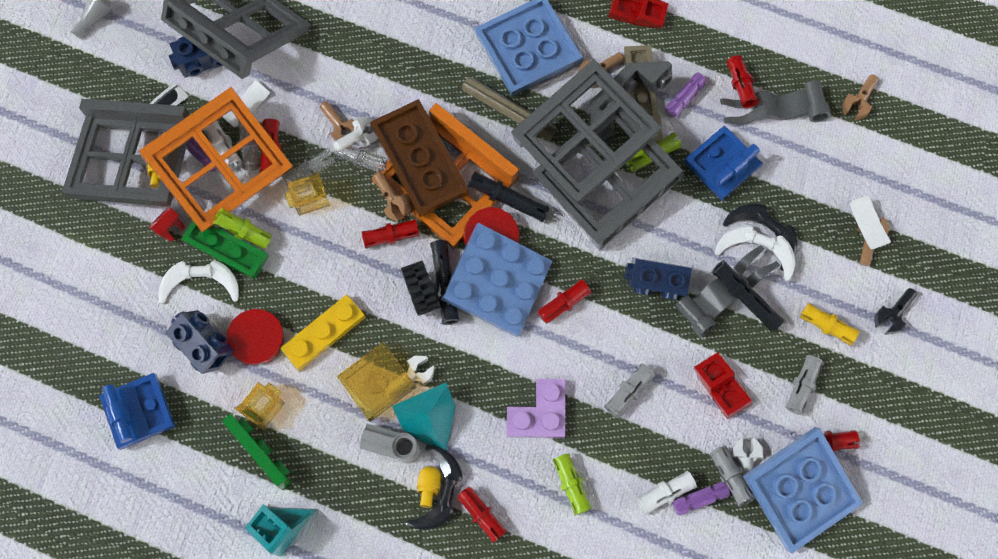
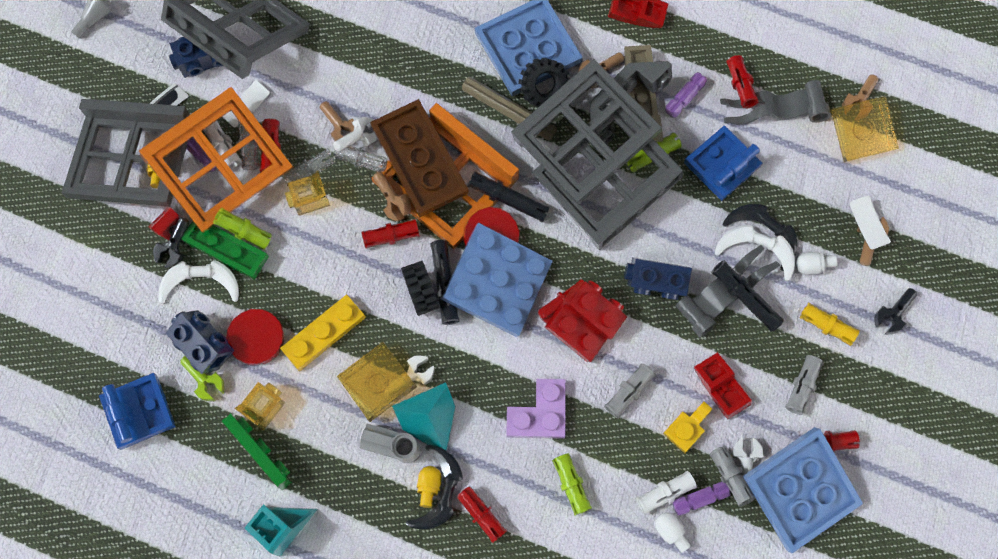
none -> black bar [153,217,190,268]
none -> lime bar [180,356,225,402]
none -> black tyre [518,58,571,107]
none -> red plate [545,281,627,362]
none -> white cylinder [655,512,691,553]
none -> yellow plate [663,401,712,453]
none -> white cylinder [796,251,837,275]
none -> clear yellow tile [831,96,899,162]

